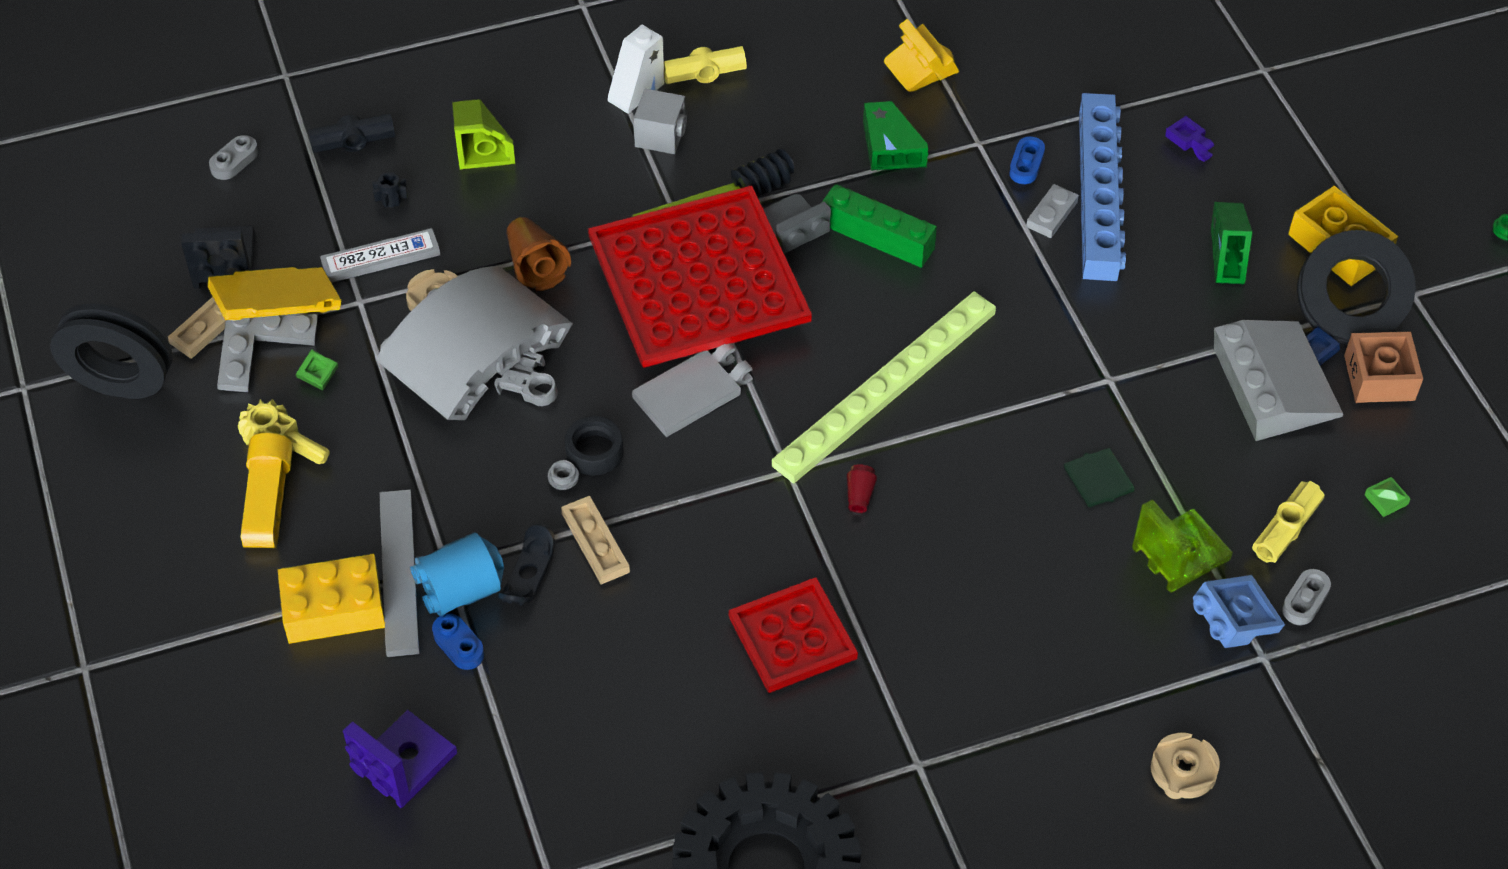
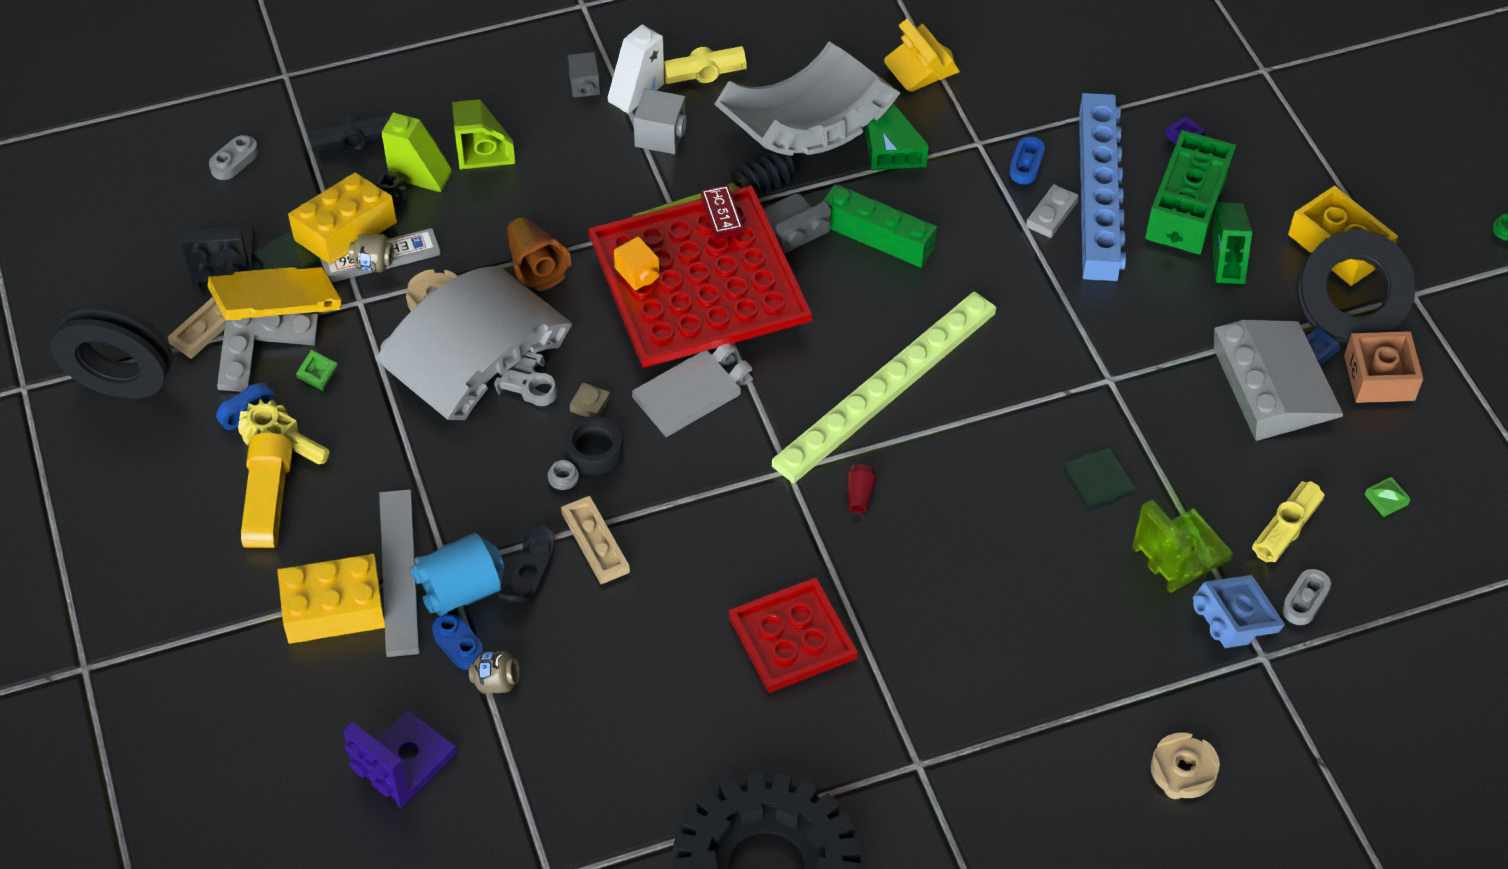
none -> blue plate [216,383,275,430]
none -> clear green piece [253,230,321,270]
none -> yellow brick [288,172,397,265]
none -> dark tan head [349,233,394,273]
none -> lime slope [382,113,452,192]
none -> dark tan head [469,650,520,694]
none -> dark grey brick [568,52,600,97]
none -> dark tan plate [570,383,610,417]
none -> light orange brick [614,237,659,291]
none -> dark red tile [701,185,744,240]
none -> light grey panel [715,42,900,155]
none -> green plate [1145,130,1236,255]

